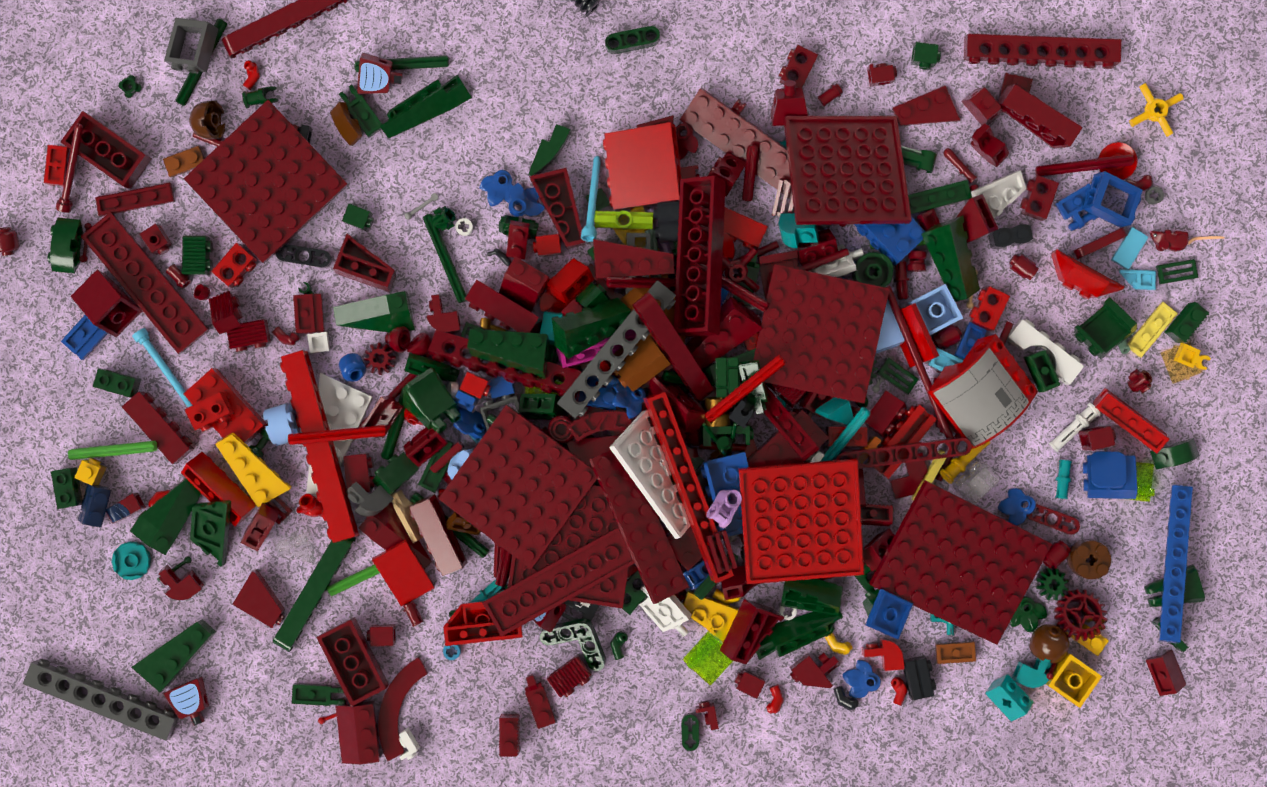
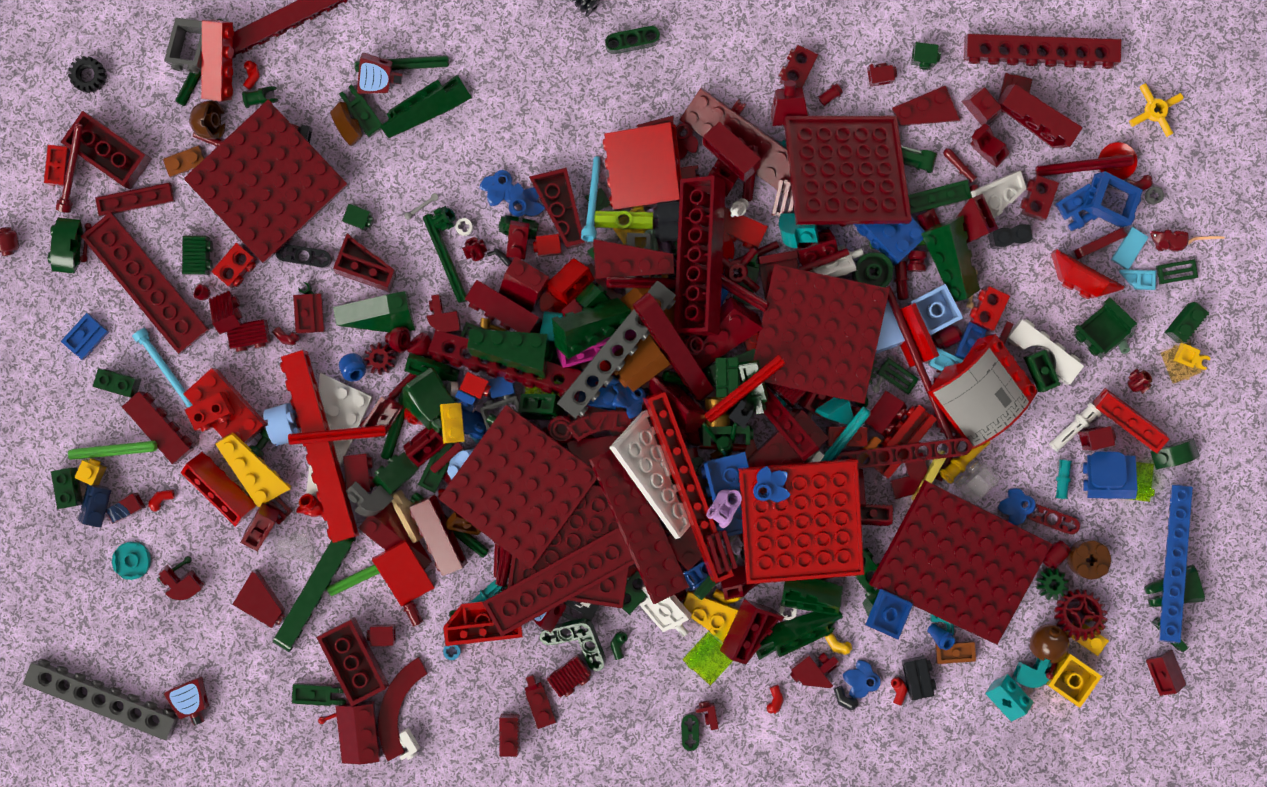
dark red slope [70,269,142,338] -> none
dark green plate [118,75,142,98] -> none
dark green wedge [130,478,201,555] -> none
dark green wedge [131,619,216,693] -> none
dark red brick [140,223,173,255] -> none
dark red pin [166,264,191,288] -> none
dark green wing [190,500,231,567] -> none
white plate [307,332,330,354] -> none
dark green slope [528,124,571,176] -> none
dark red brick [734,669,765,699] -> none
red brick [861,638,905,671] -> none
dark red brick [863,528,895,571] -> none
dark red brick [1009,253,1039,280] -> none
dark green plate [1010,597,1047,633] -> none
light yellow tile [1128,302,1178,358] -> none
none -> black tyre [68,56,107,93]
none -> brick [201,20,234,102]
none -> yellow plate [440,403,465,444]
none -> dark red gear [462,237,487,261]
none -> dark red cone [682,335,704,355]
none -> dark red brick [703,121,761,182]
none -> white axle [730,198,749,217]
none -> blue plate [753,466,791,502]
none -> blue cone [927,624,955,650]

